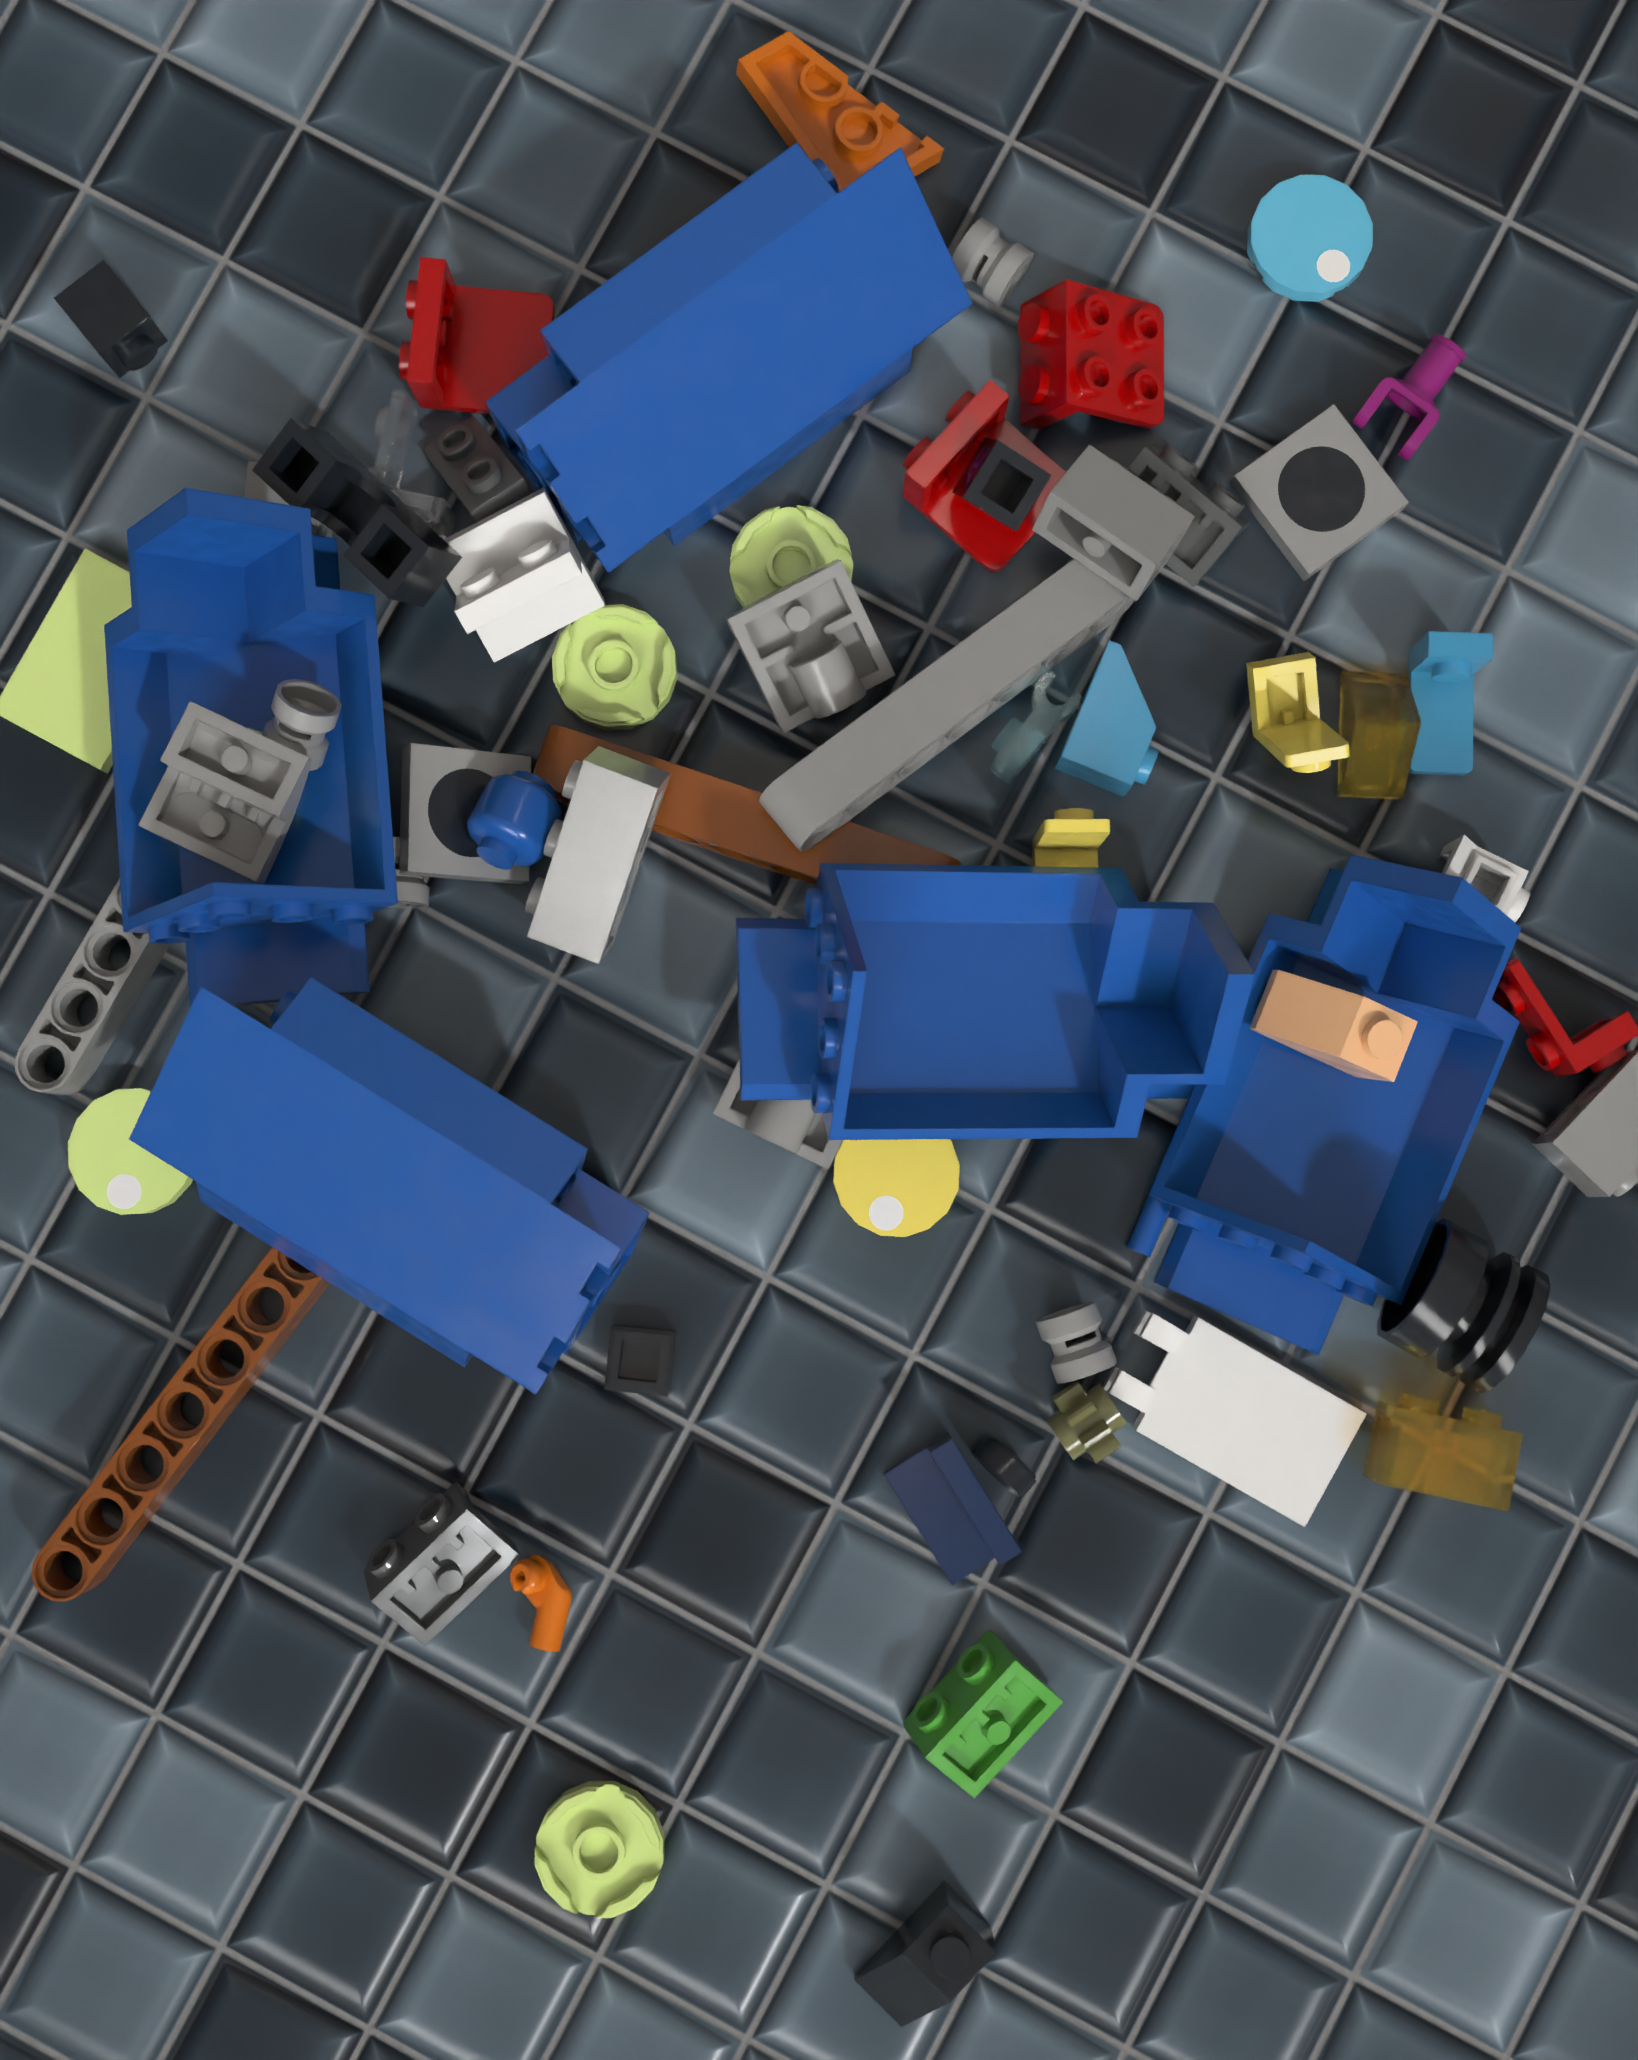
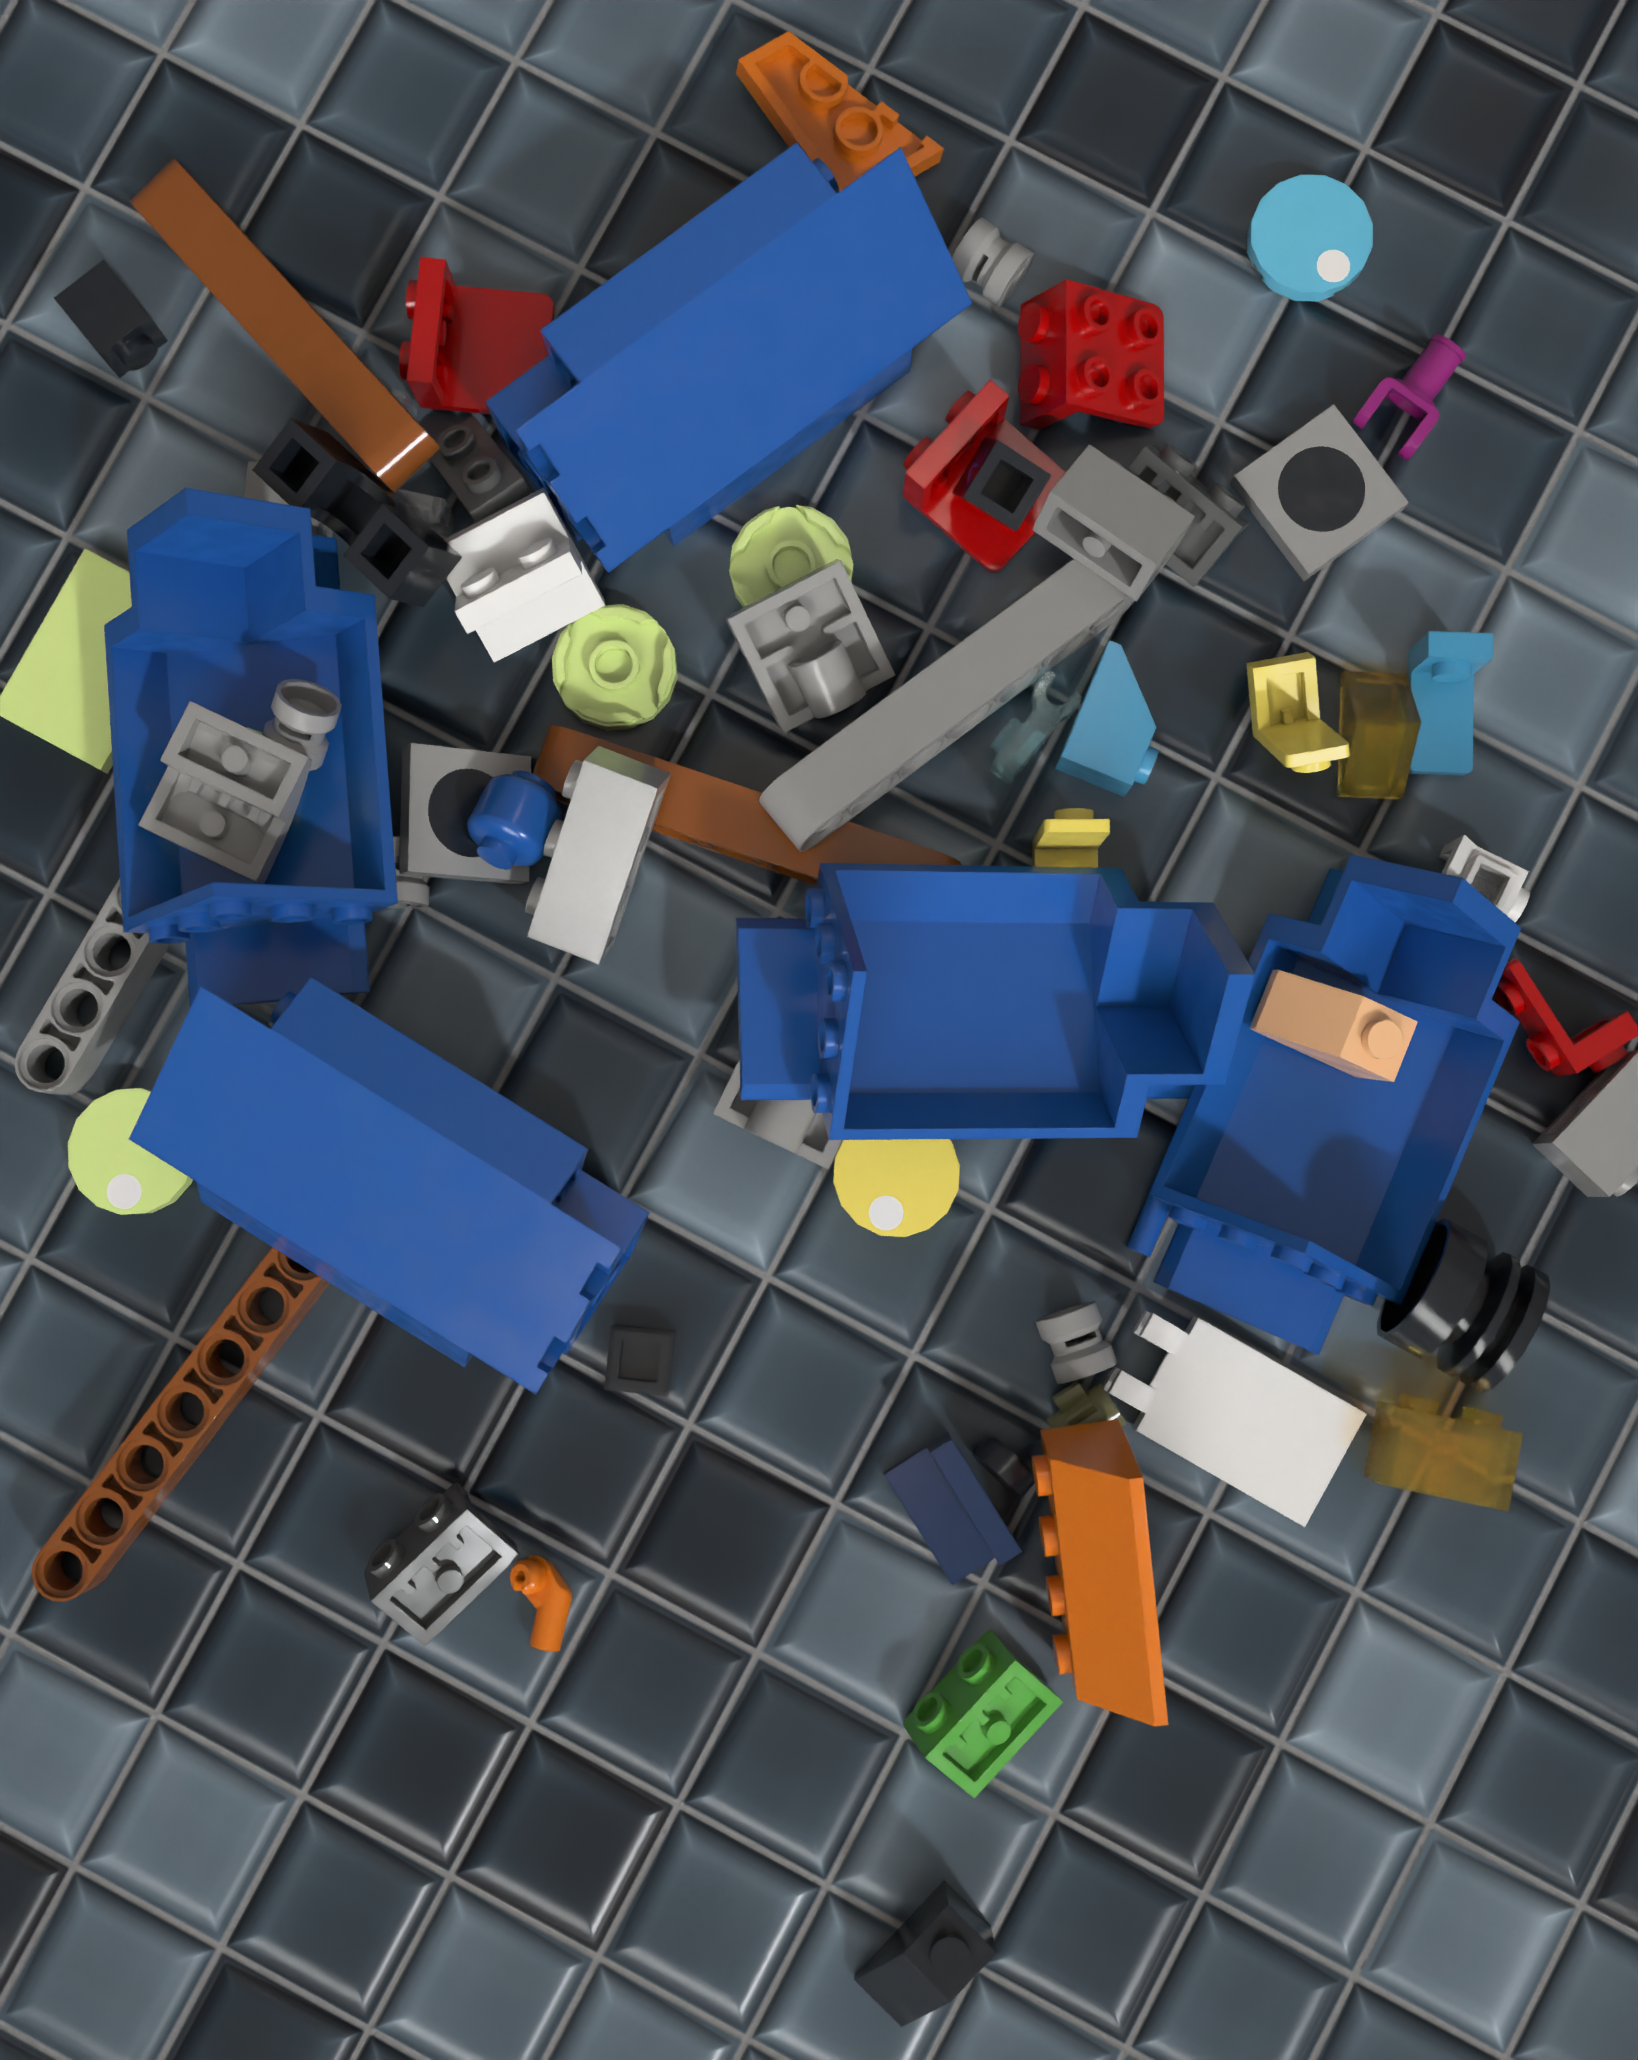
yellowish green tile [535,1781,664,1918] -> none
none -> dark orange beam [129,157,441,492]
none -> orange slope [1032,1419,1168,1727]

